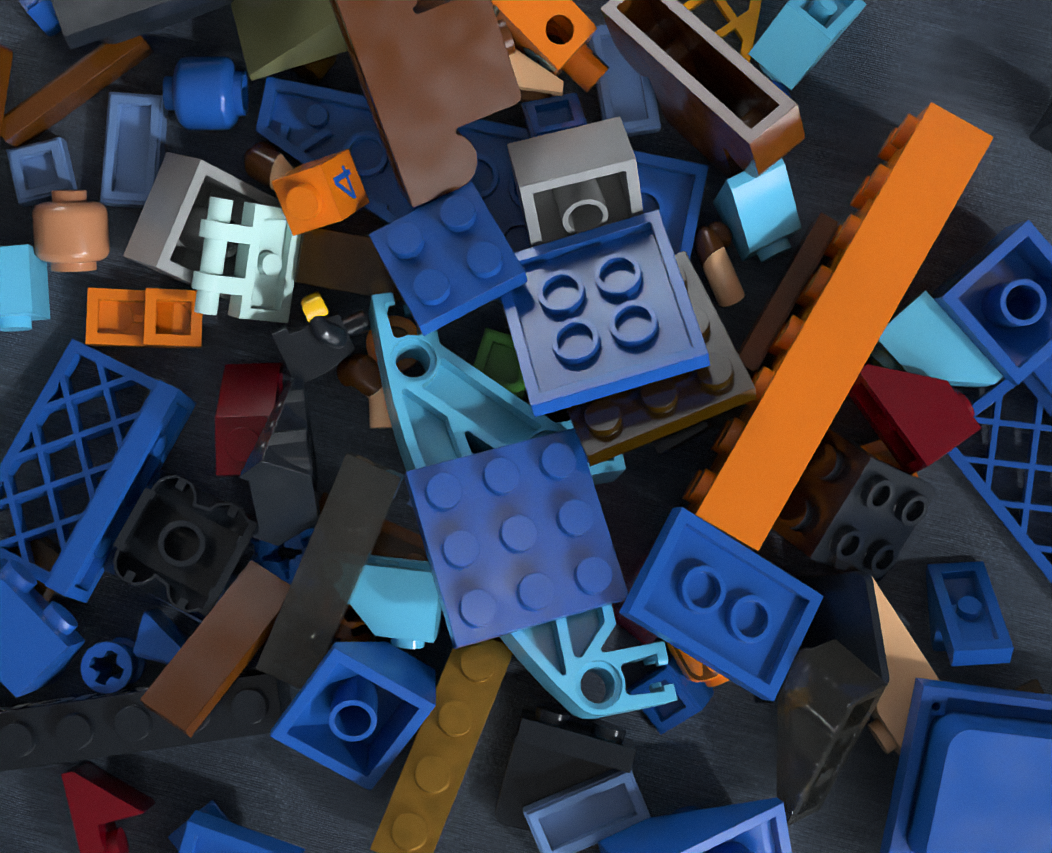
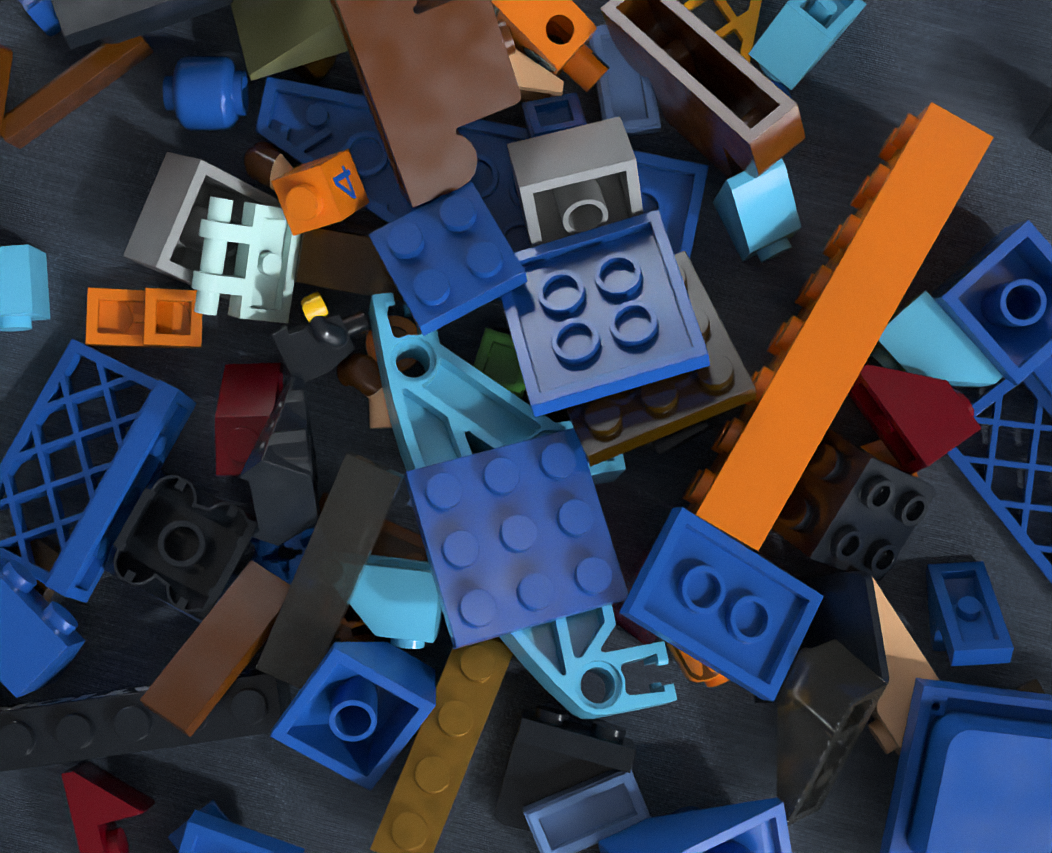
medium blue tile [6,137,78,207] -> none
nougat head [32,190,110,272] -> none
blue bush [80,636,147,694] -> none
medium blue tile [100,92,168,208] -> none
blue slope [133,608,189,664] -> none
blue slope [627,654,714,735] -> none
arm [693,221,745,307] -> none
reddish brown tile [737,212,839,374] -> none

